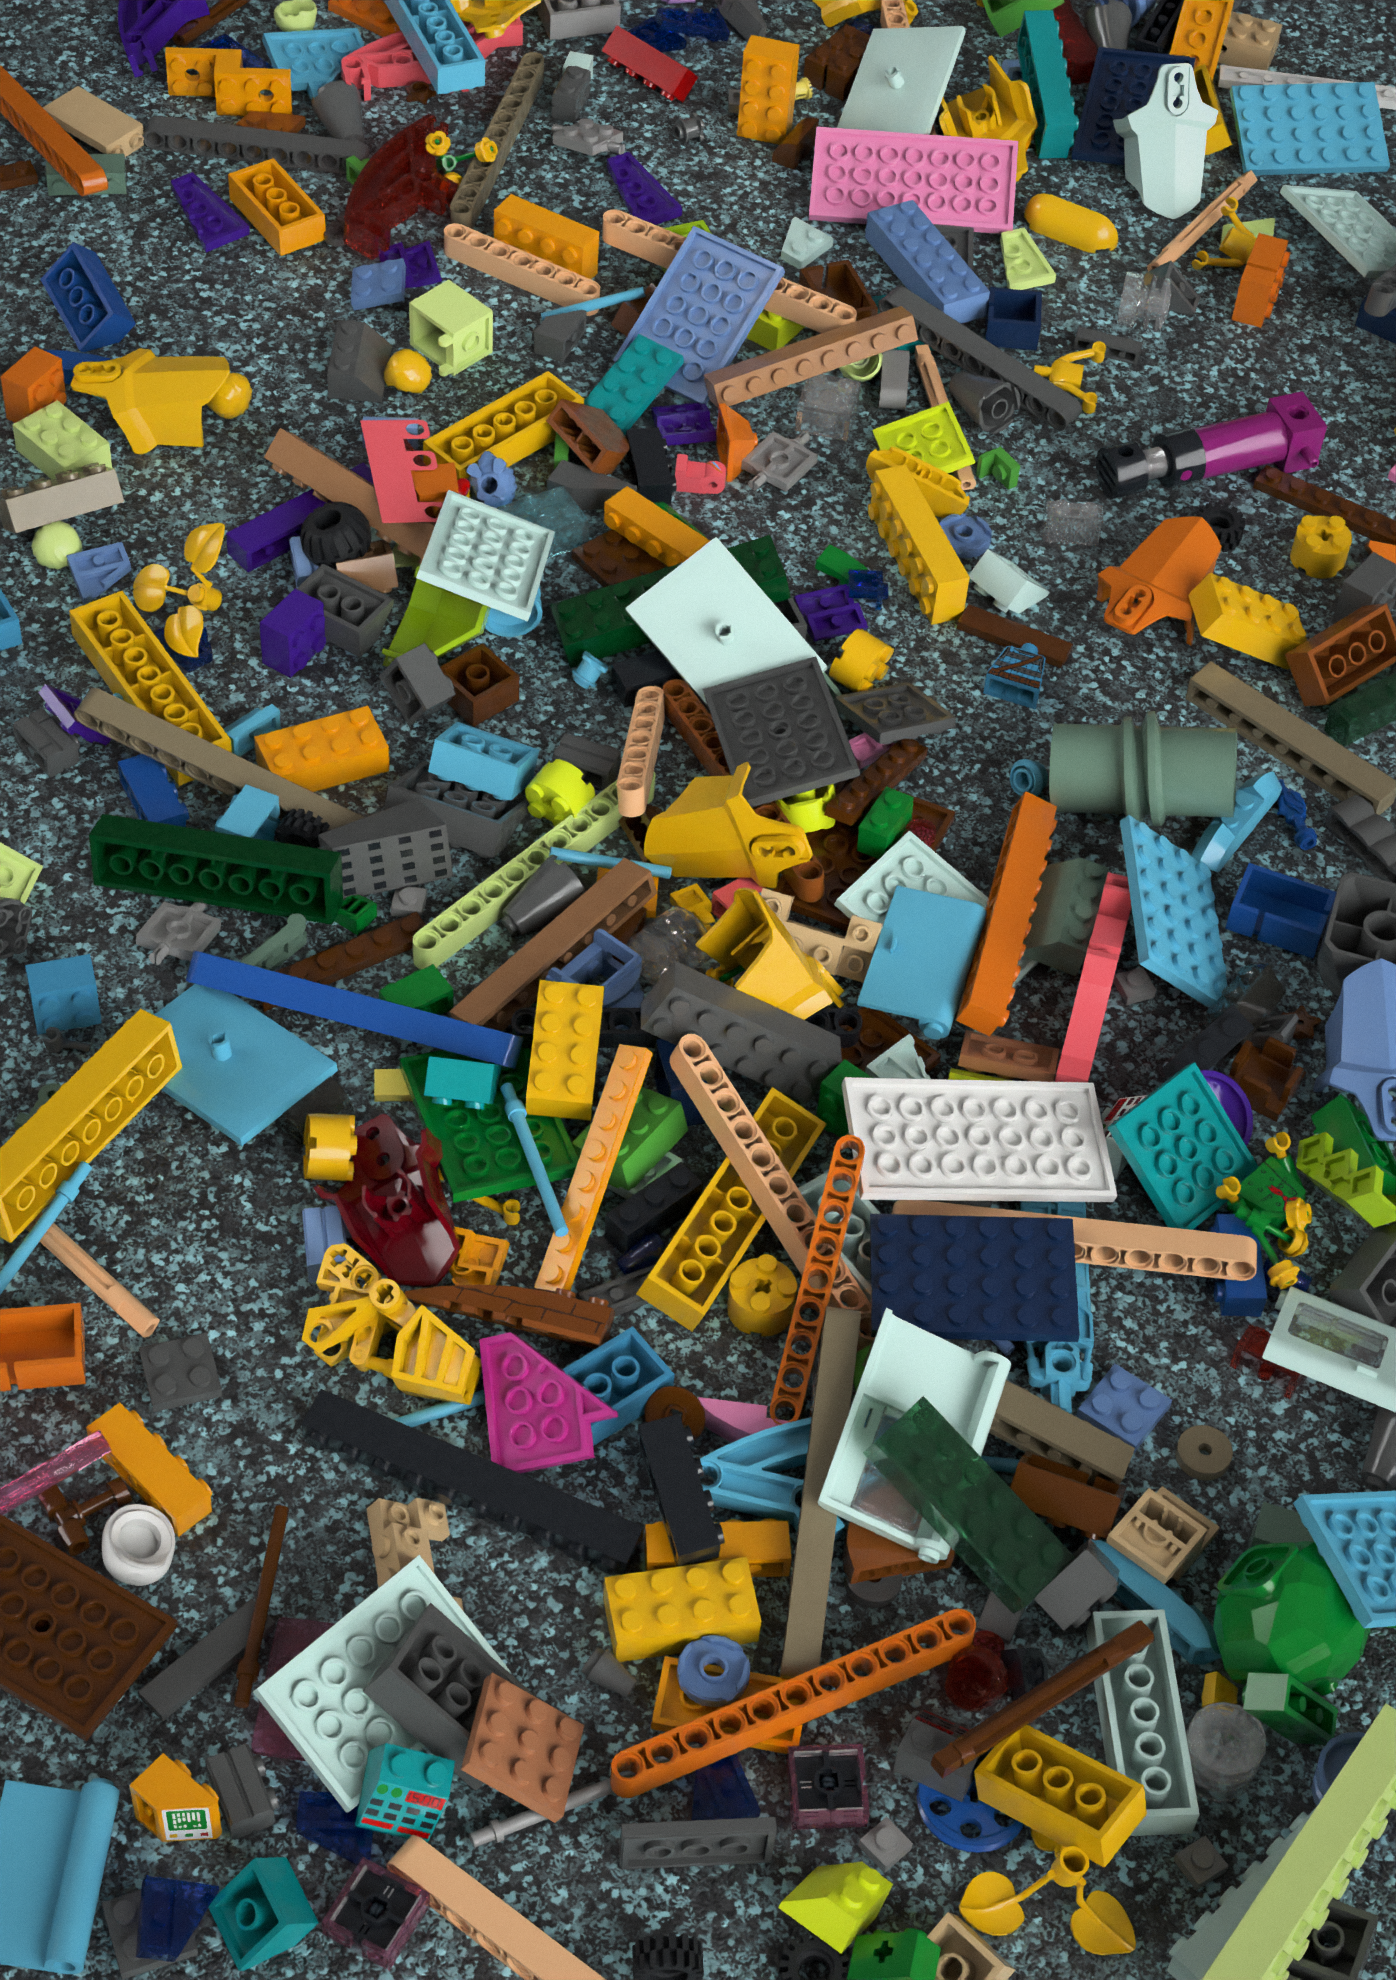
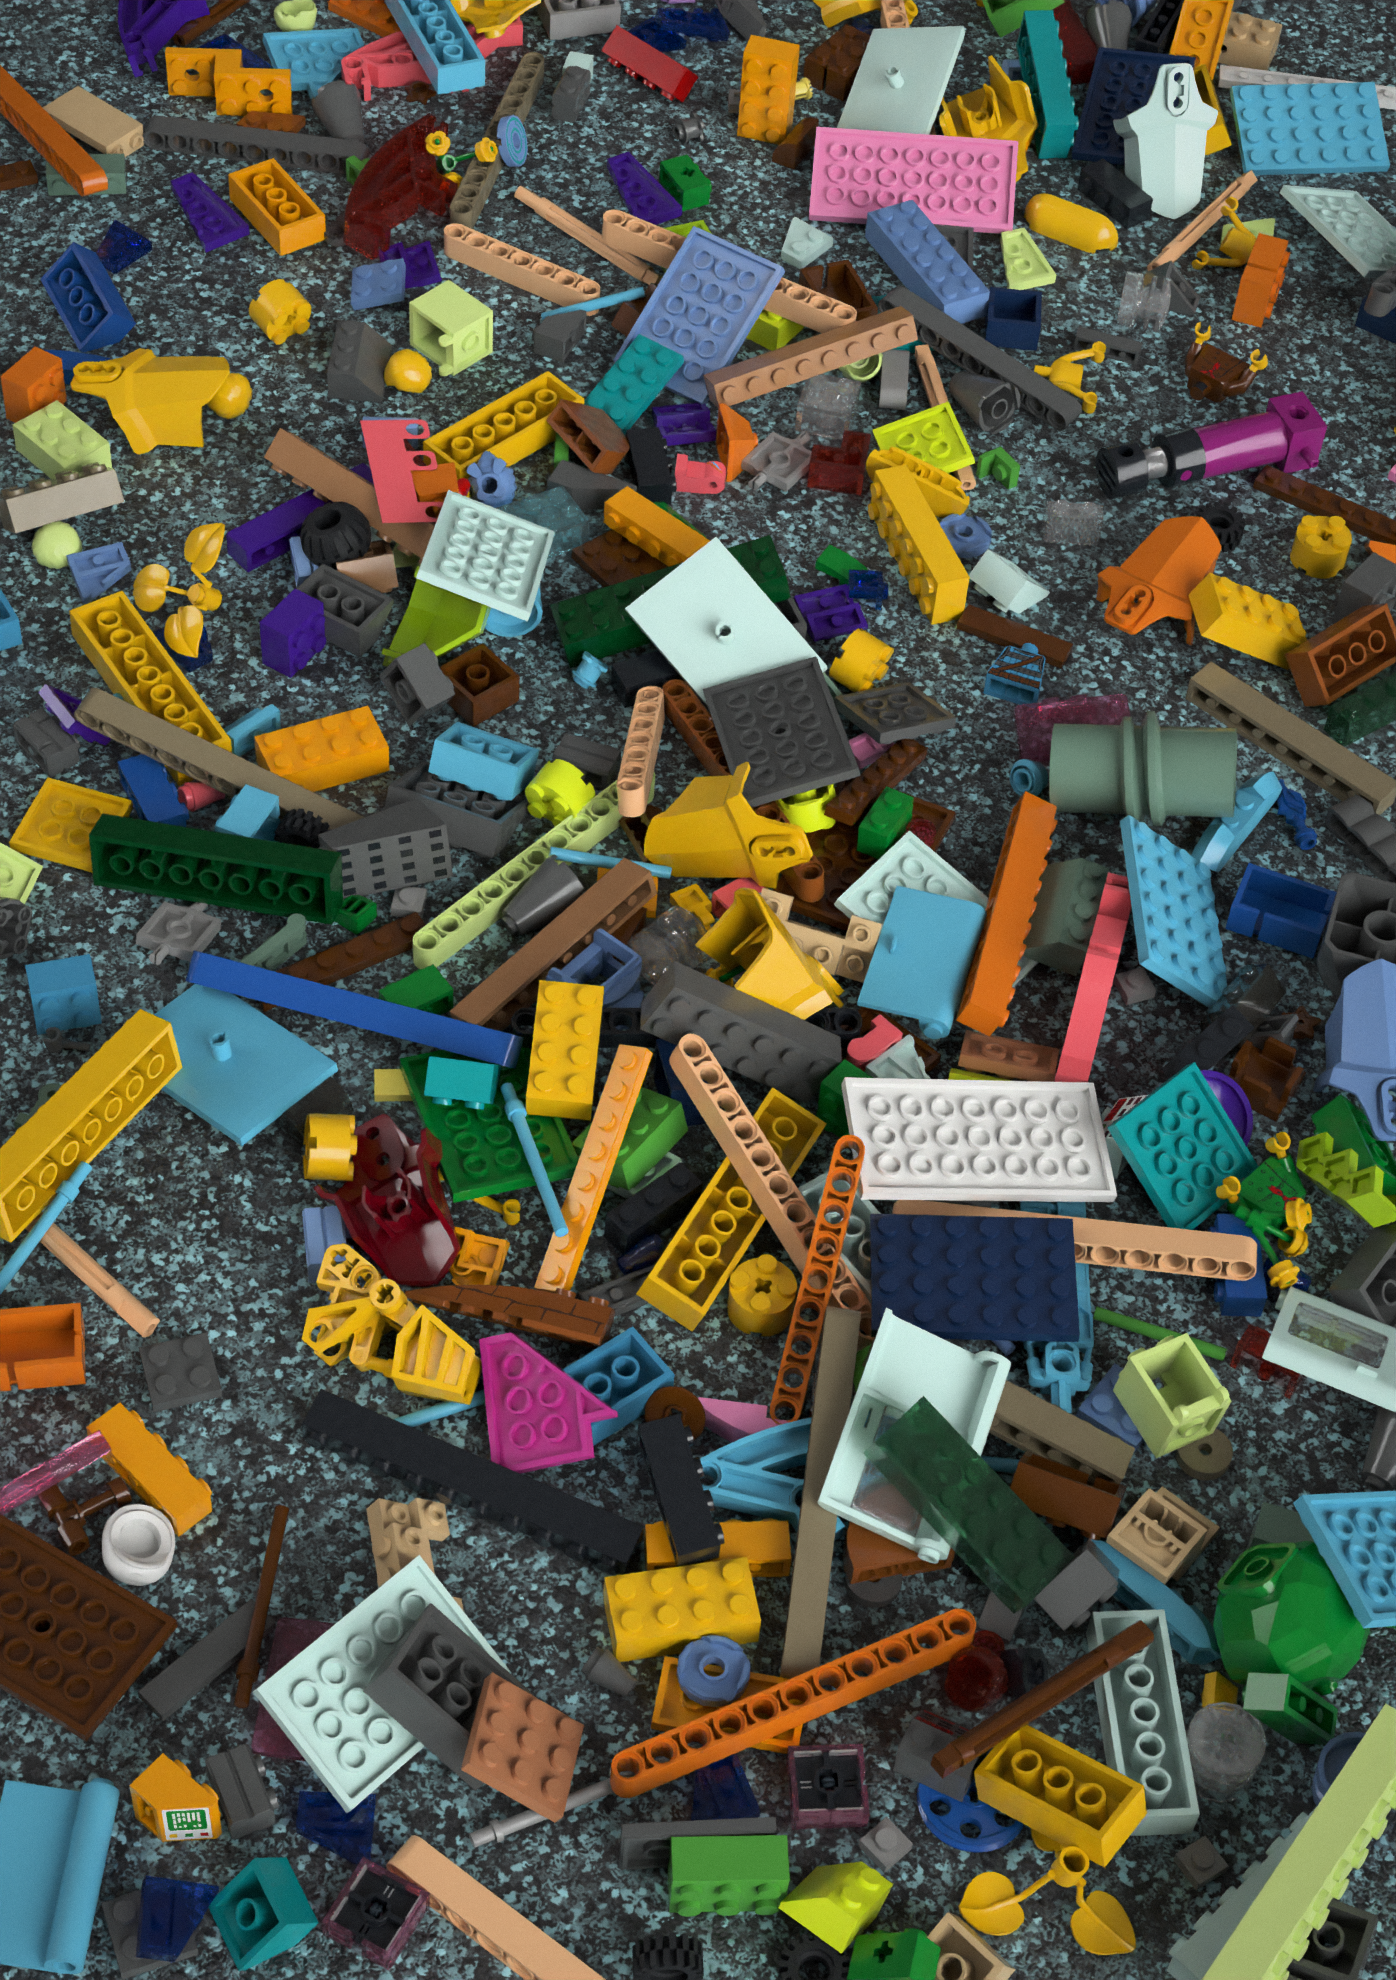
teal slope [355,1743,455,1843] -> none
light orange brick [494,194,599,280] -> none
light grey plate [551,119,625,156] -> none
none -> yellow plate [9,777,133,873]
none -> clear blue wing [96,220,153,274]
none -> coral cone [177,782,225,812]
none -> yellow brick [249,279,311,345]
none -> medium blue tile [497,115,528,167]
none -> light nougat piece [514,186,663,285]
none -> green brick [659,154,712,212]
none -> bright green brick [667,1835,790,1917]
none -> clear red brick [807,430,871,495]
none -> coral leg [845,1014,903,1072]
none -> clear pink bracket [1013,694,1130,762]
none -> black brick [1078,159,1153,229]
none -> bright green bar [1093,1306,1227,1361]
none -> yellowish green container [1113,1333,1232,1458]
none -> reddish brown torso [1185,322,1268,403]

